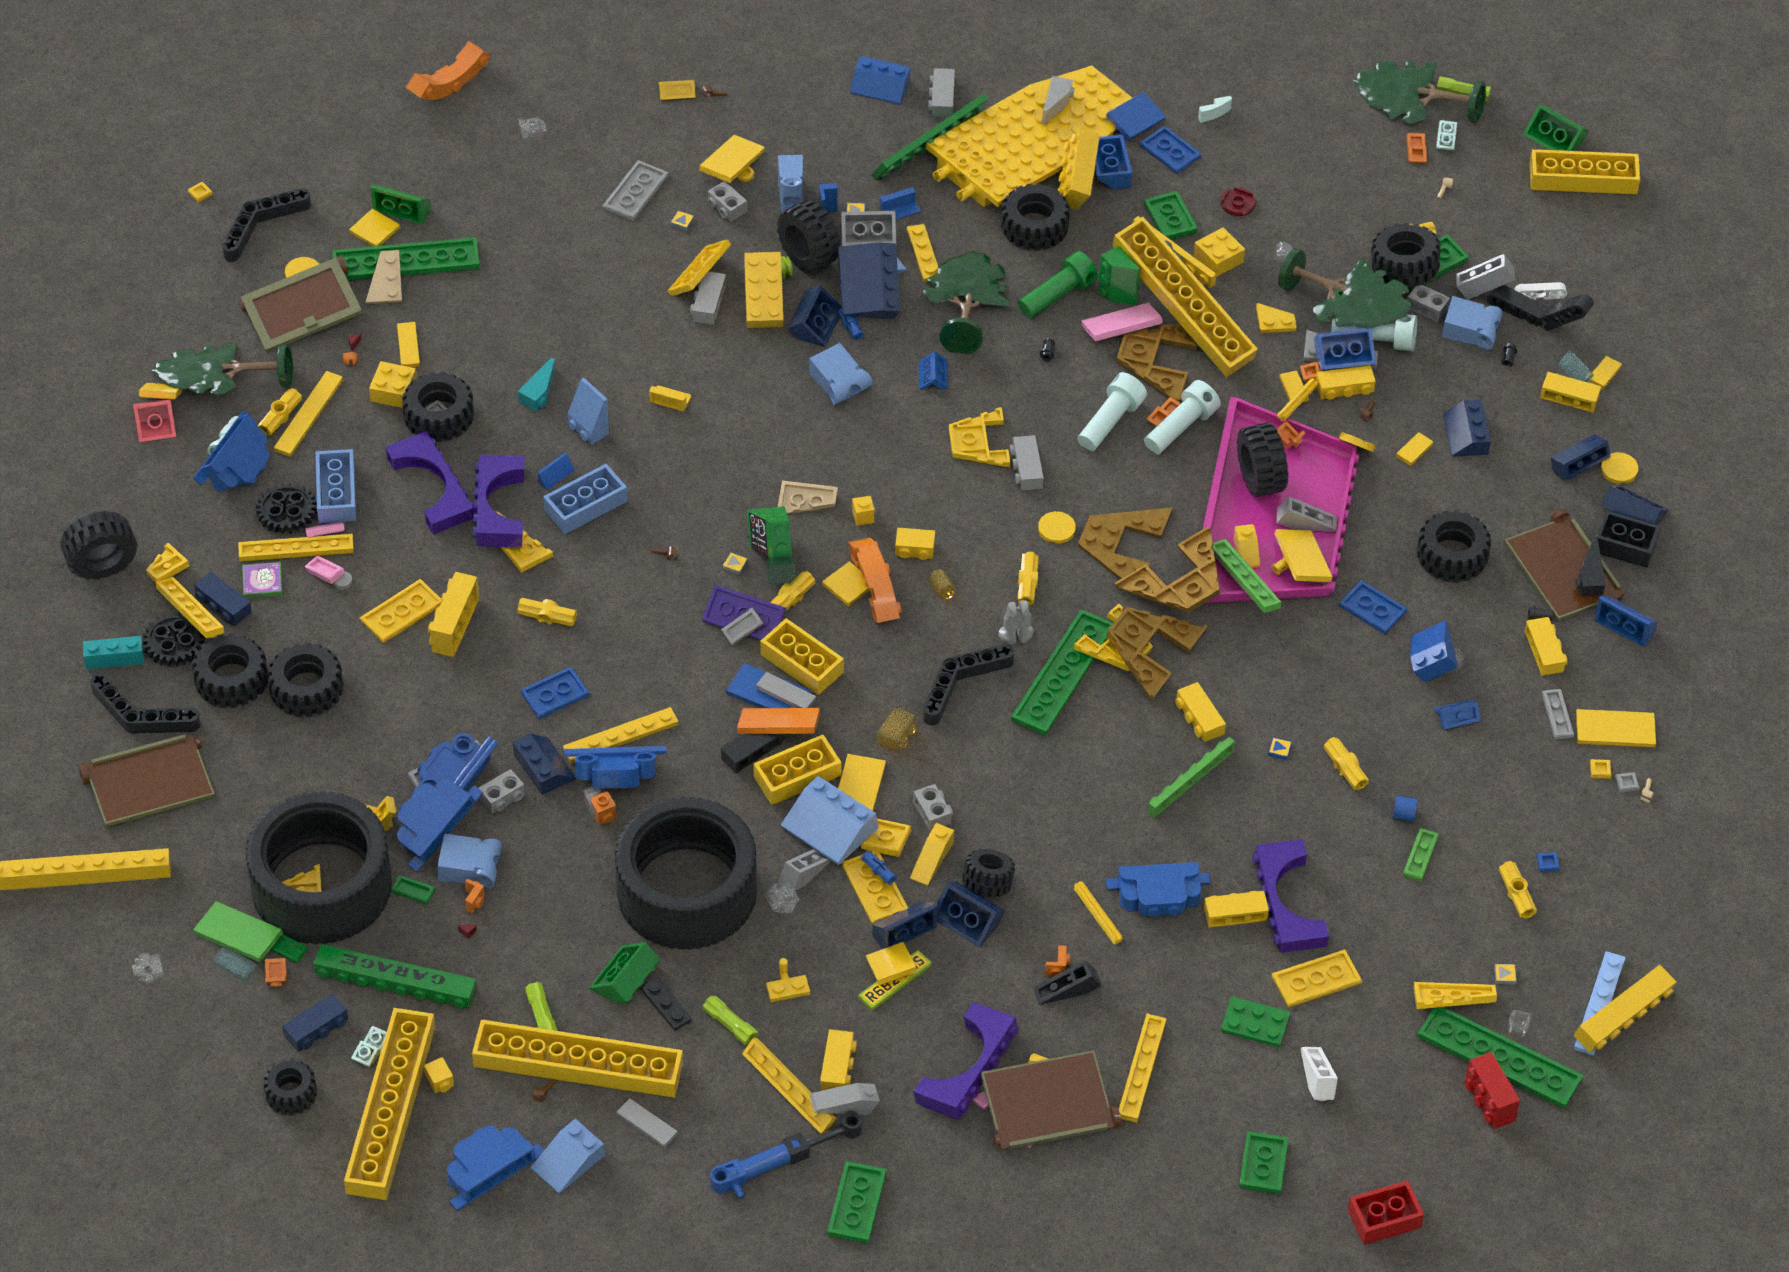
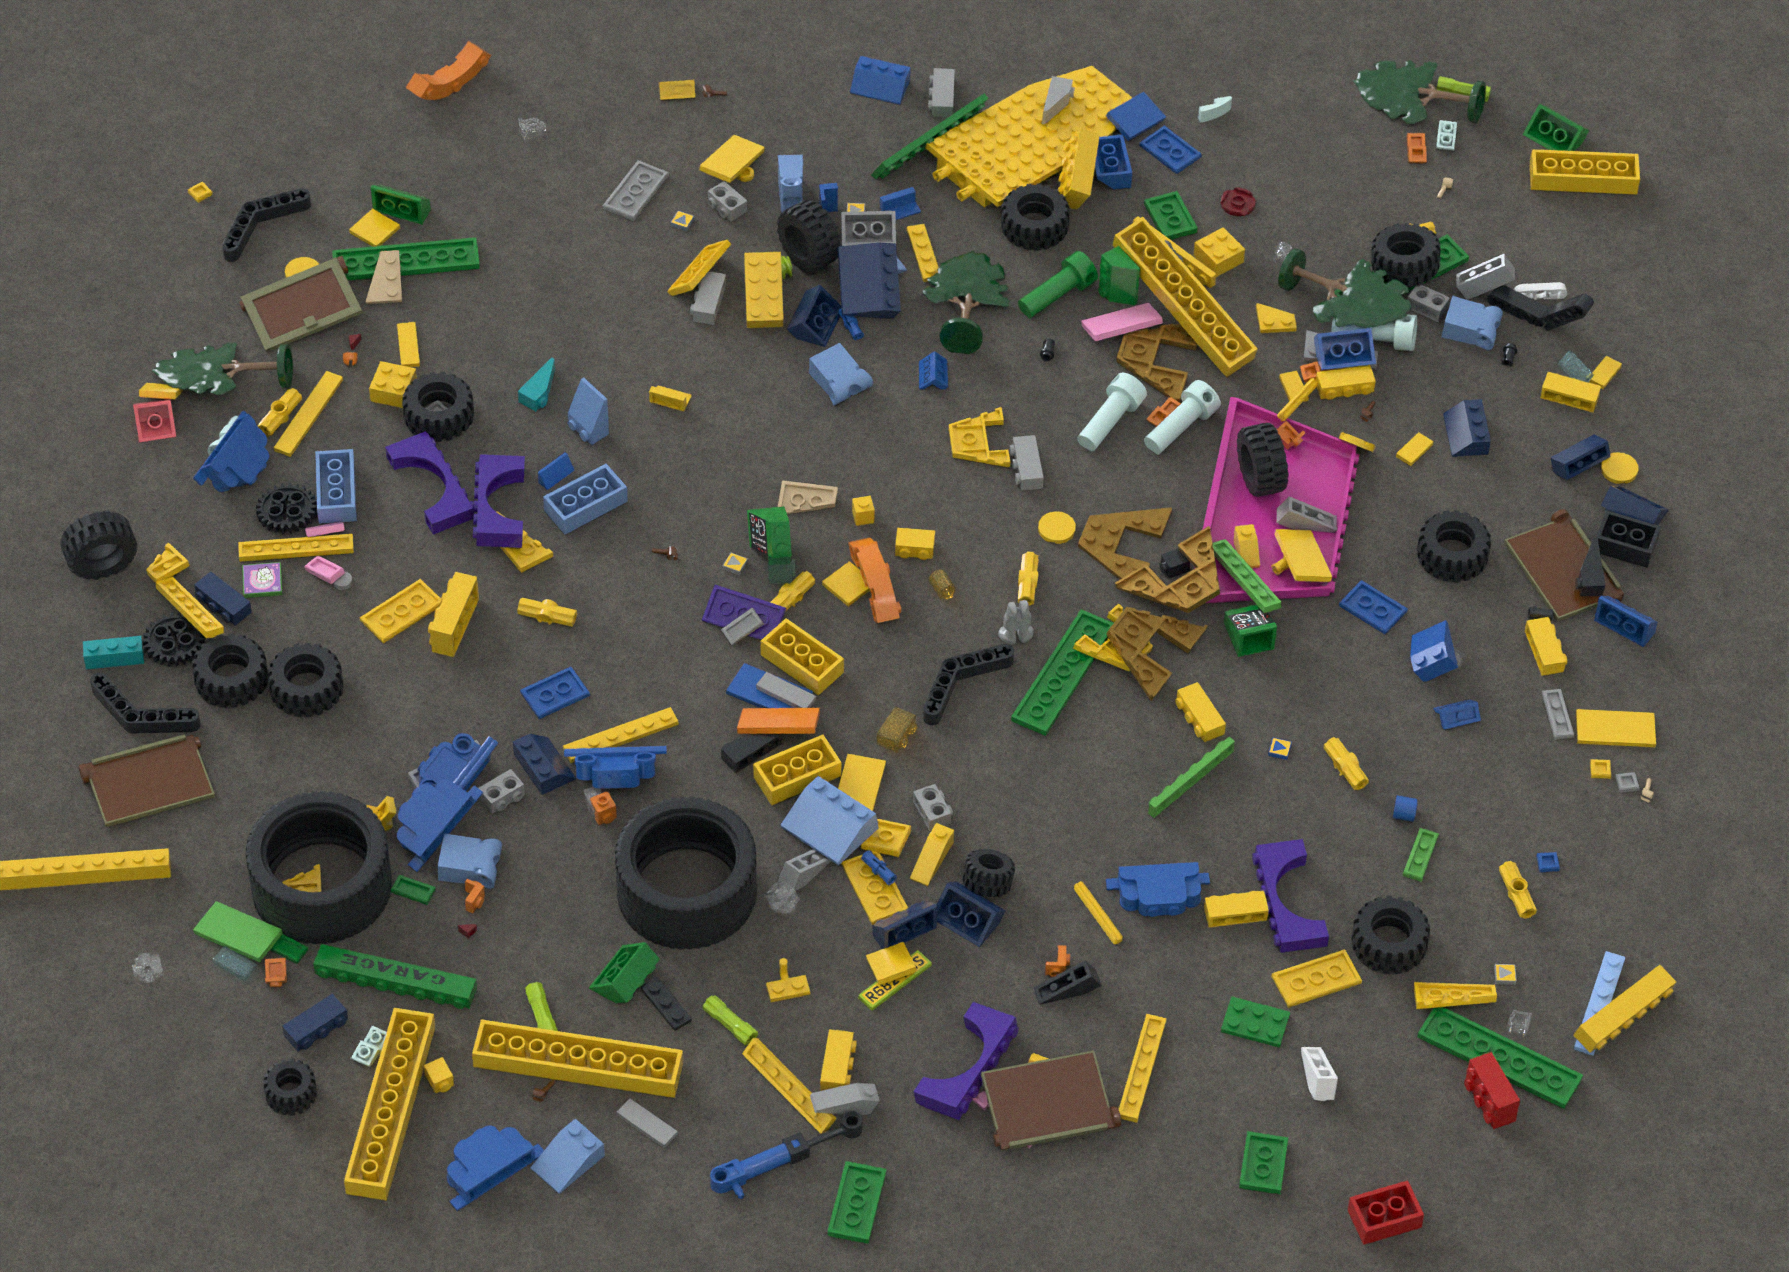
none -> black brick [1159,549,1190,578]
none -> green slope [1224,605,1277,657]
none -> black tyre [1351,896,1430,974]

